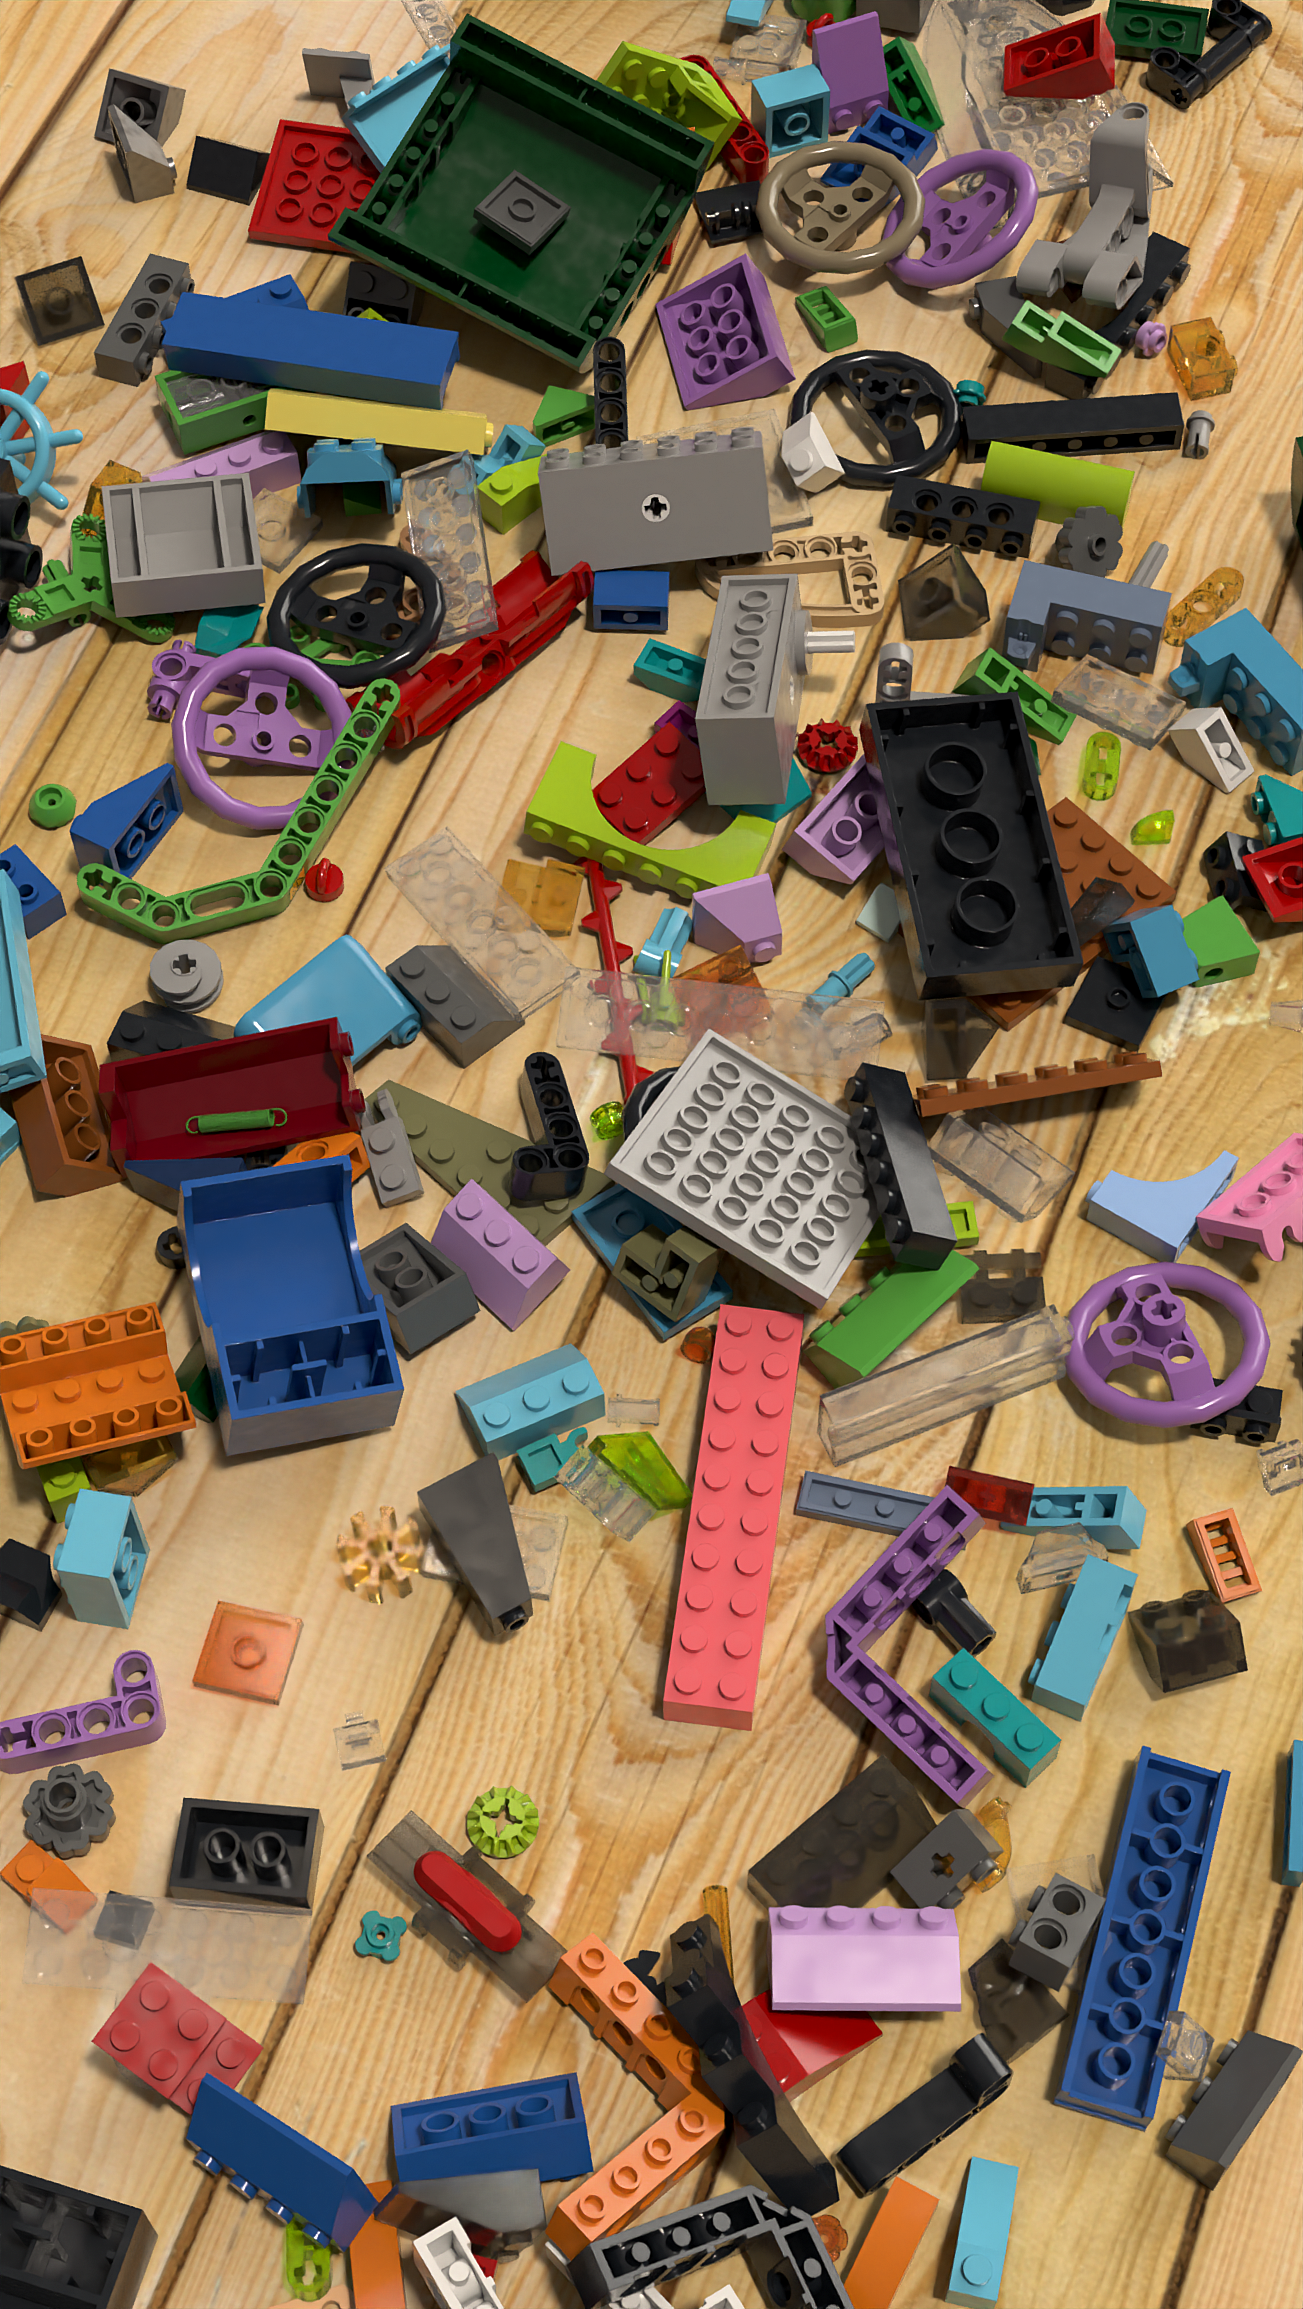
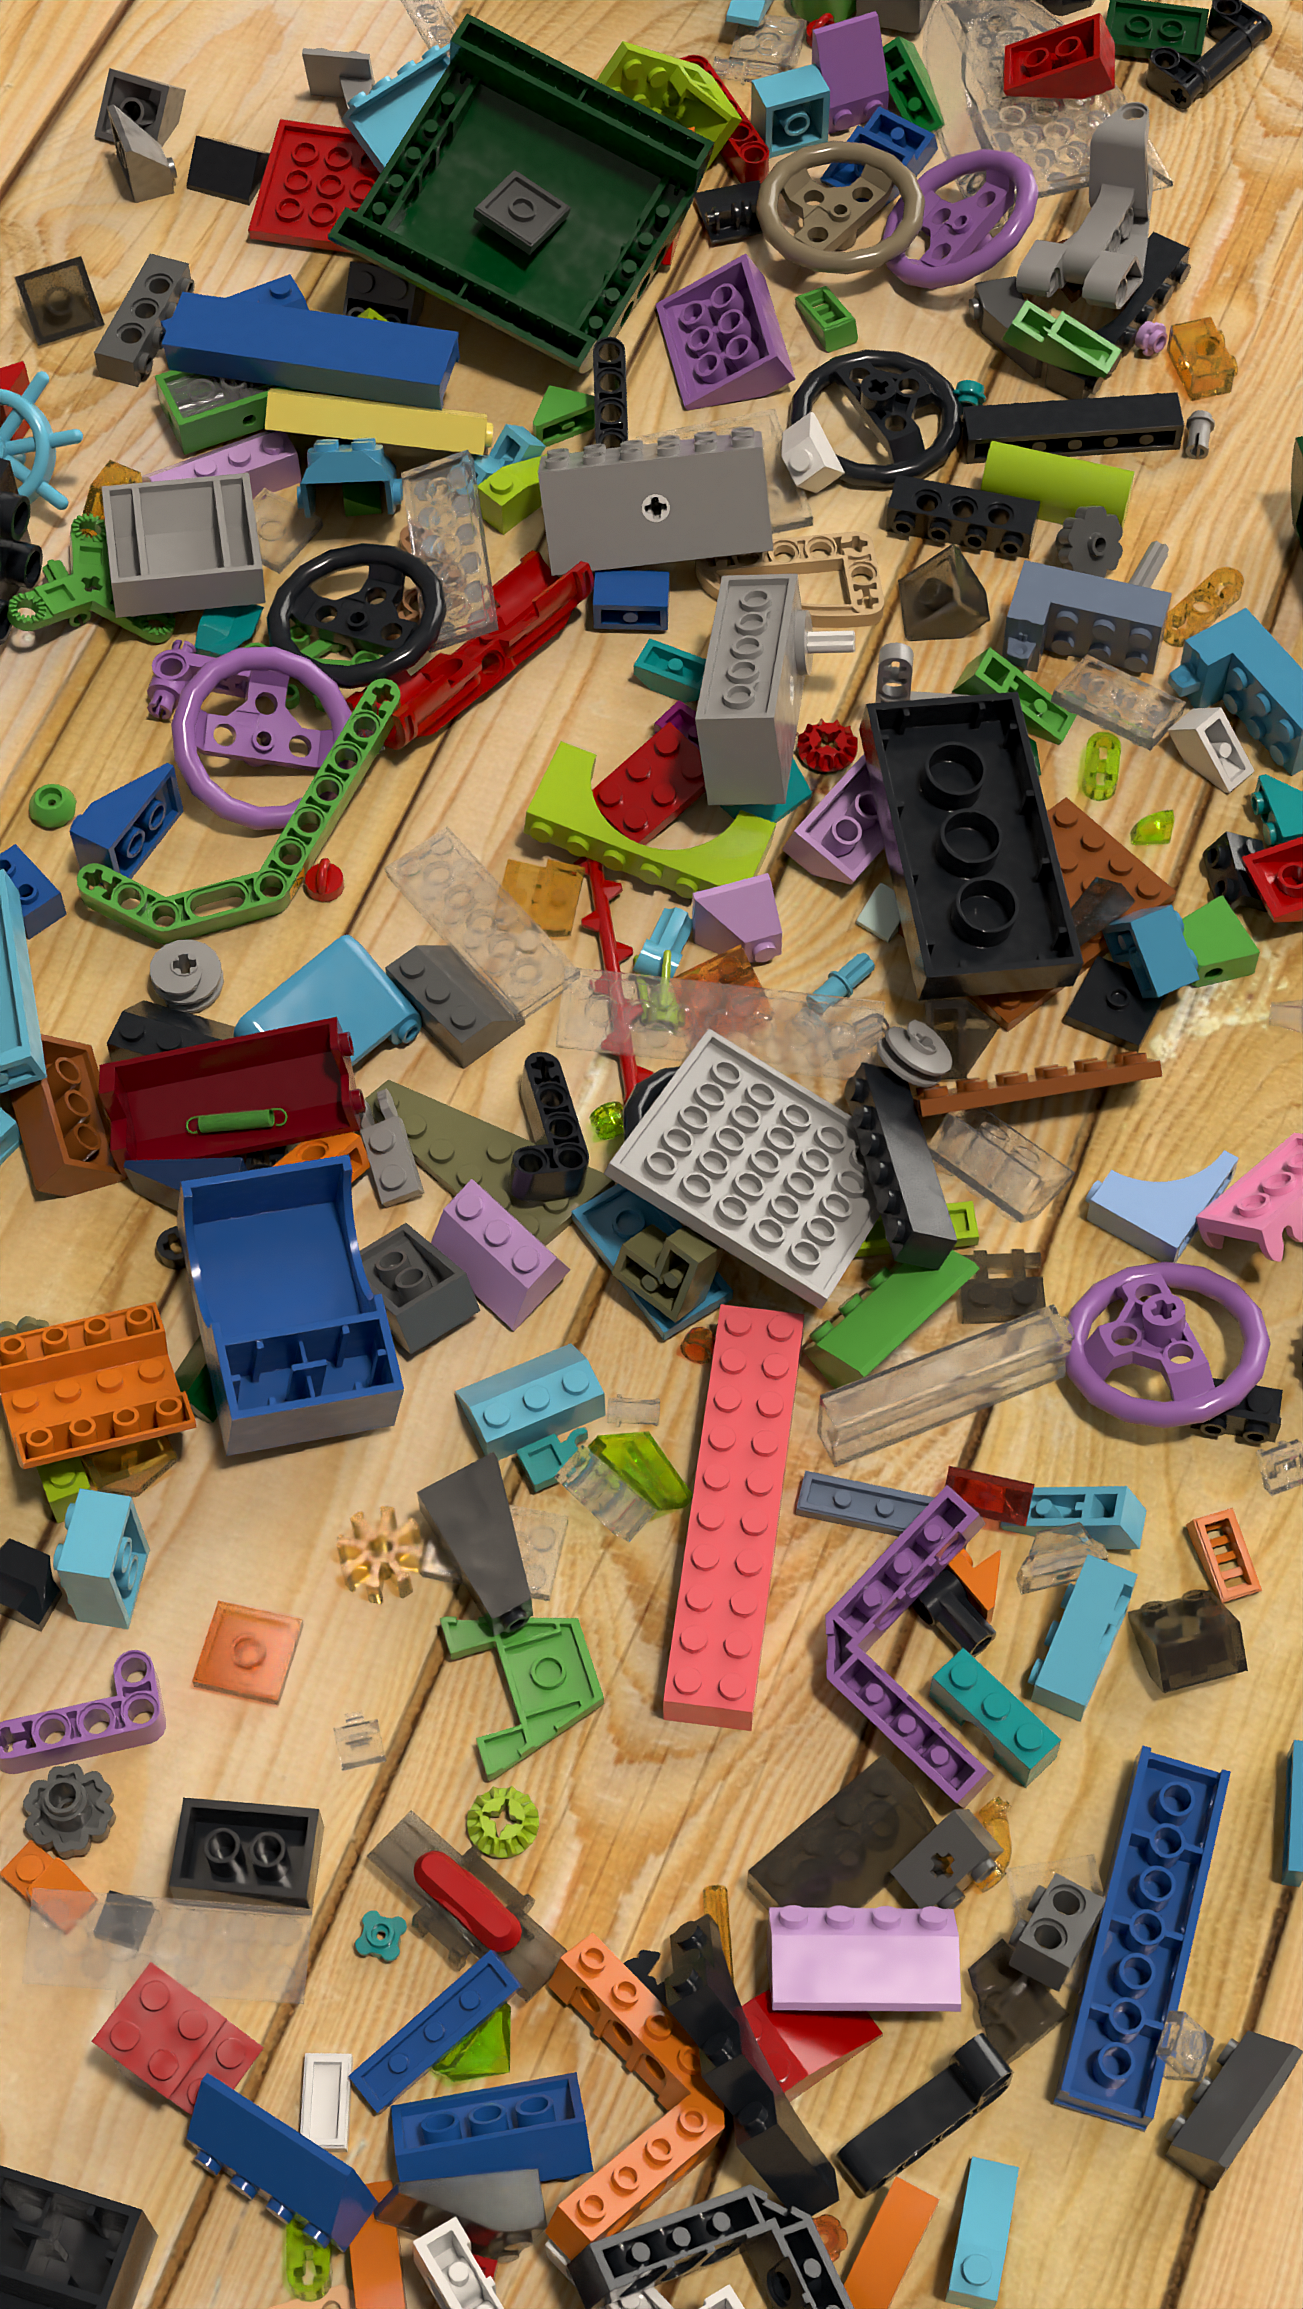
none -> white tile [300,2053,353,2152]
none -> blue plate [348,1950,523,2114]
none -> clear neon green slope [430,2002,511,2082]
none -> bright green wing [440,1616,604,1781]
none -> light grey piece [877,1020,952,1088]
none -> orange slope [944,1548,1001,1624]

